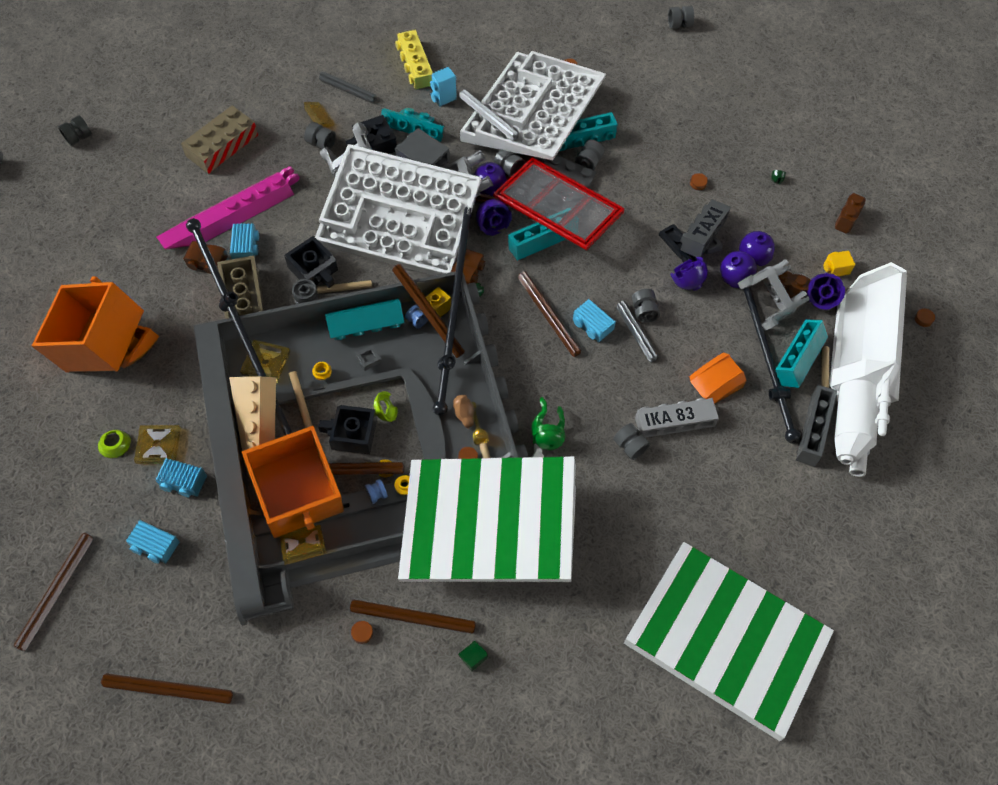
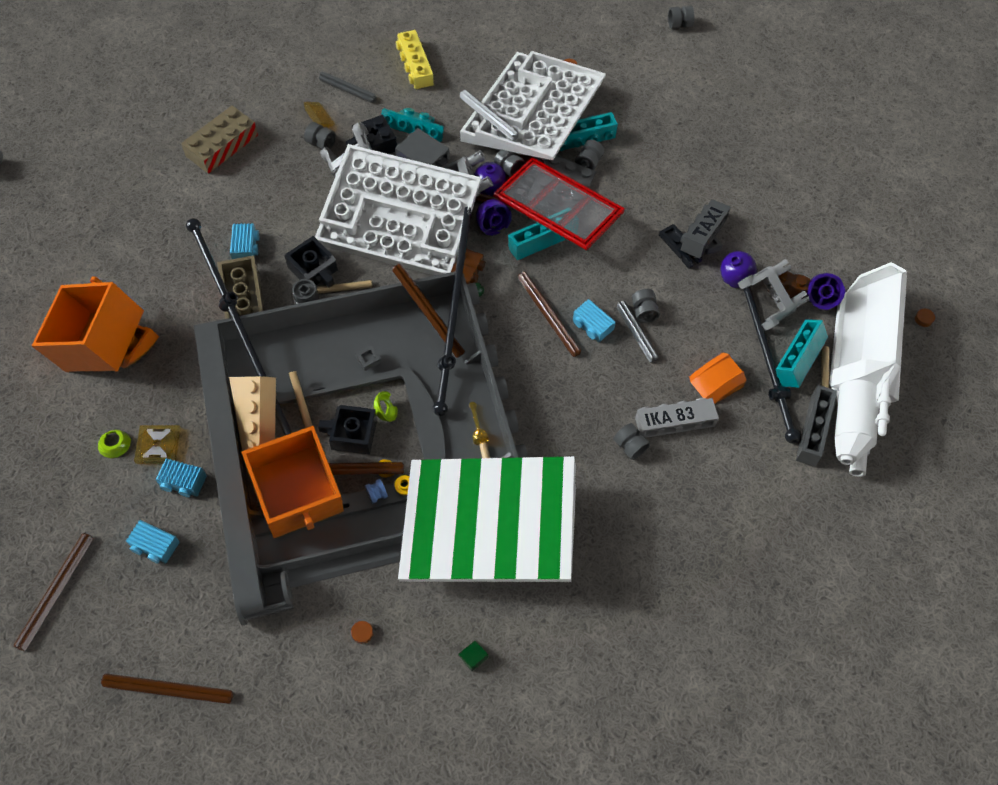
pearl dark grey wheel [58,115,92,146] -> none
dark pink hinge [157,166,300,250] -> none
reddish brown brick [183,241,228,274] -> none
clear yellow piece [240,340,290,383] -> none
clear yellow piece [280,525,326,565] -> none
yellow plate [312,362,332,380] -> none
teal brick [325,299,404,340] -> none
reddish brown axle [350,600,476,633] -> none
medium blue wheel [405,305,428,328] -> none
yellow brick [426,287,451,317] -> none
medium azure brick [430,67,457,106] -> none
medium nougat animal [453,395,475,429] -> none
dark orange piece [458,447,478,459] -> none
green hair [531,397,566,457] -> none
slope [624,542,834,741] -> none
dark purple cylinder [670,257,708,291] -> none
dark orange piece [690,173,708,190] -> none
dark purple cylinder [739,231,775,266] -> none
dark green hinge [771,170,786,183] -> none
yellow brick [824,250,855,277] -> none
reddish brown brick [835,193,866,234] -> none

